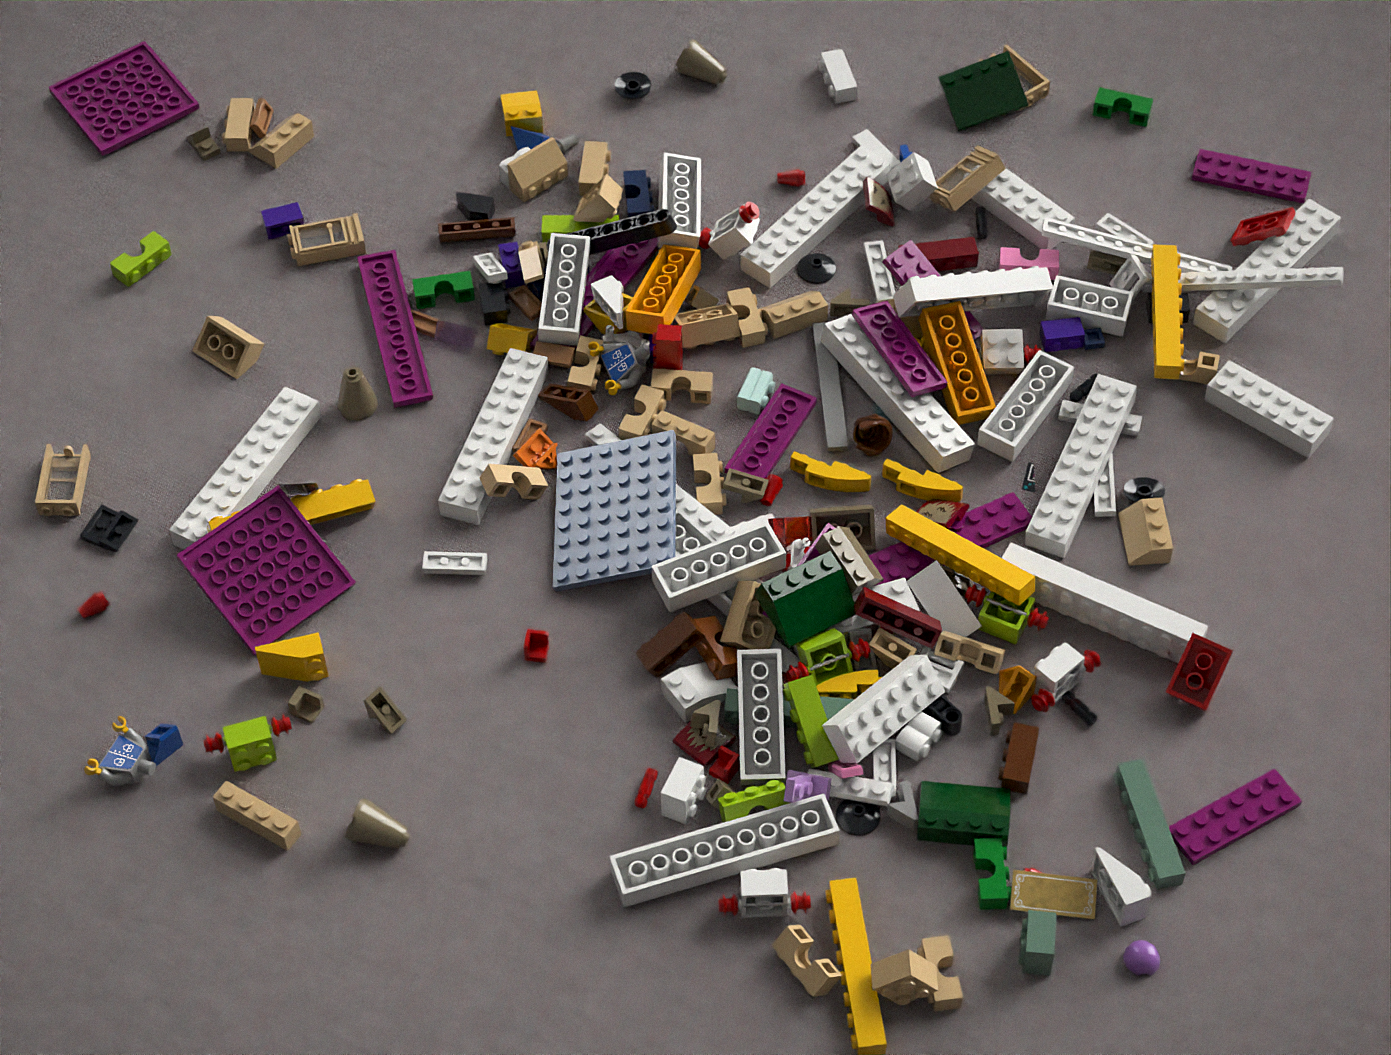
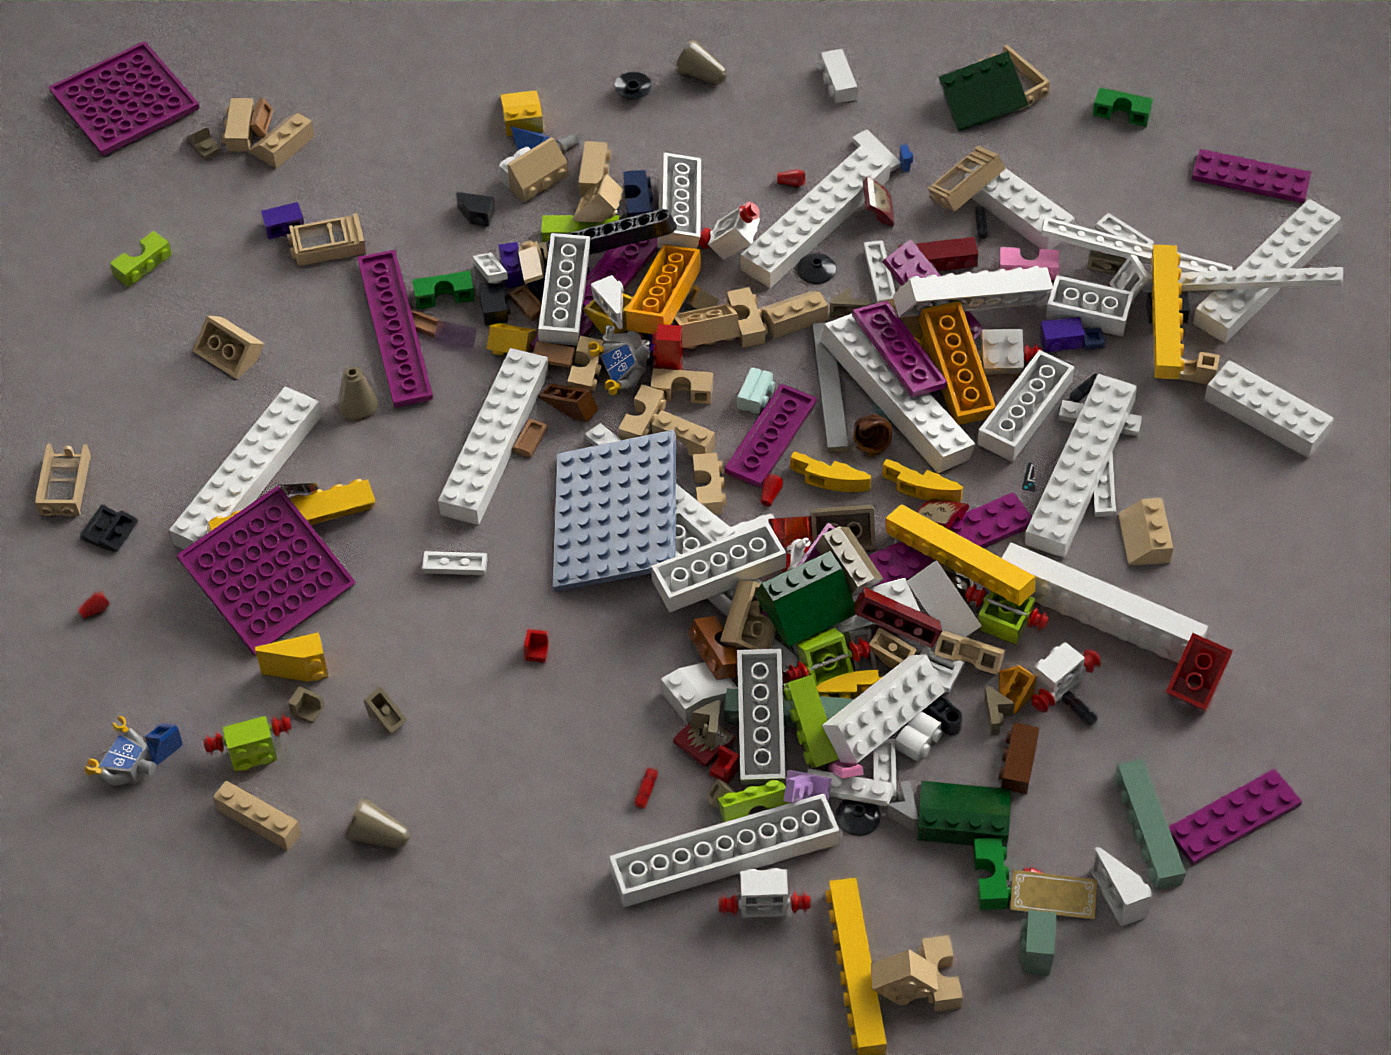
reddish brown brick [438,217,516,243] -> none
tan arch [479,464,548,500] -> none
orange slope [513,428,558,469] -> none
reddish brown brick [635,611,706,678] -> none
white brick [661,757,706,824] -> none
dark tan slope [723,468,769,503] -> none
tan arch [772,925,842,997] -> none
white brick [886,152,938,211] -> none
black dish [1123,477,1165,503] -> none
medium lavender hair [1123,940,1161,976] -> none
red plate [1230,207,1296,247] -> none

